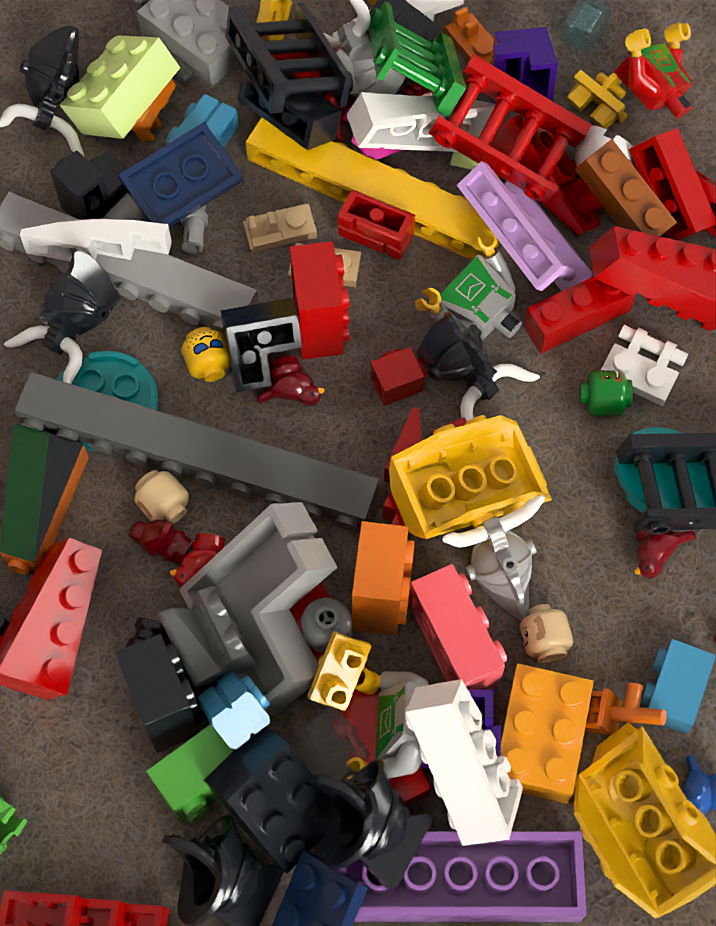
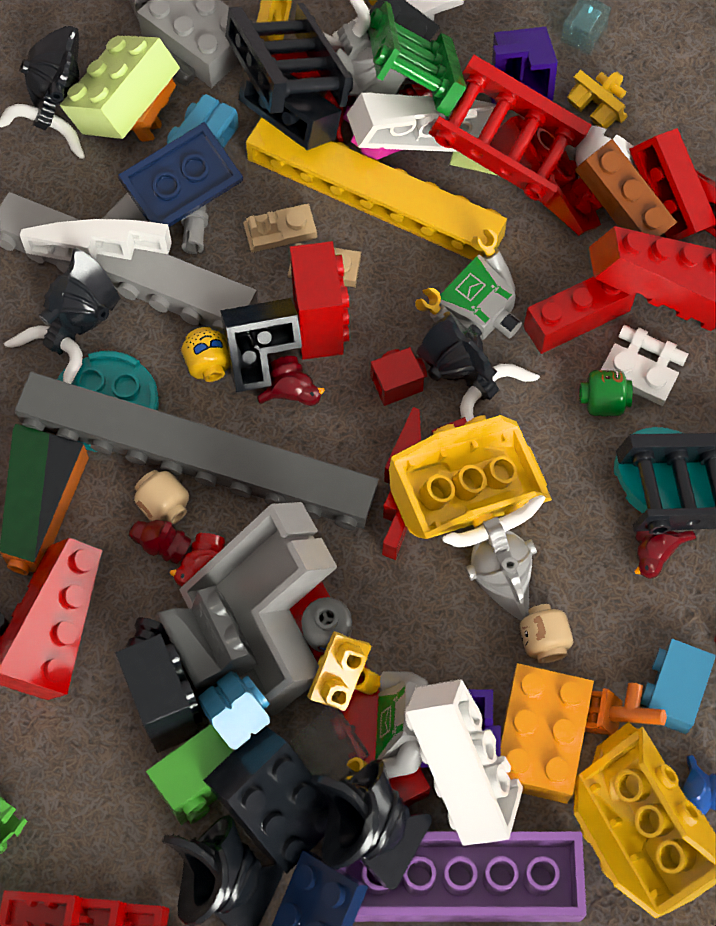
black brick [50,150,128,220] -> none
red brick [338,190,415,260] -> none
orange brick [352,521,415,636] -> none
coral brick [408,564,507,690] -> none
orange plate [443,7,494,65] -> none
lavender fence [457,161,594,291] -> none
red torso [614,22,692,119] -> none

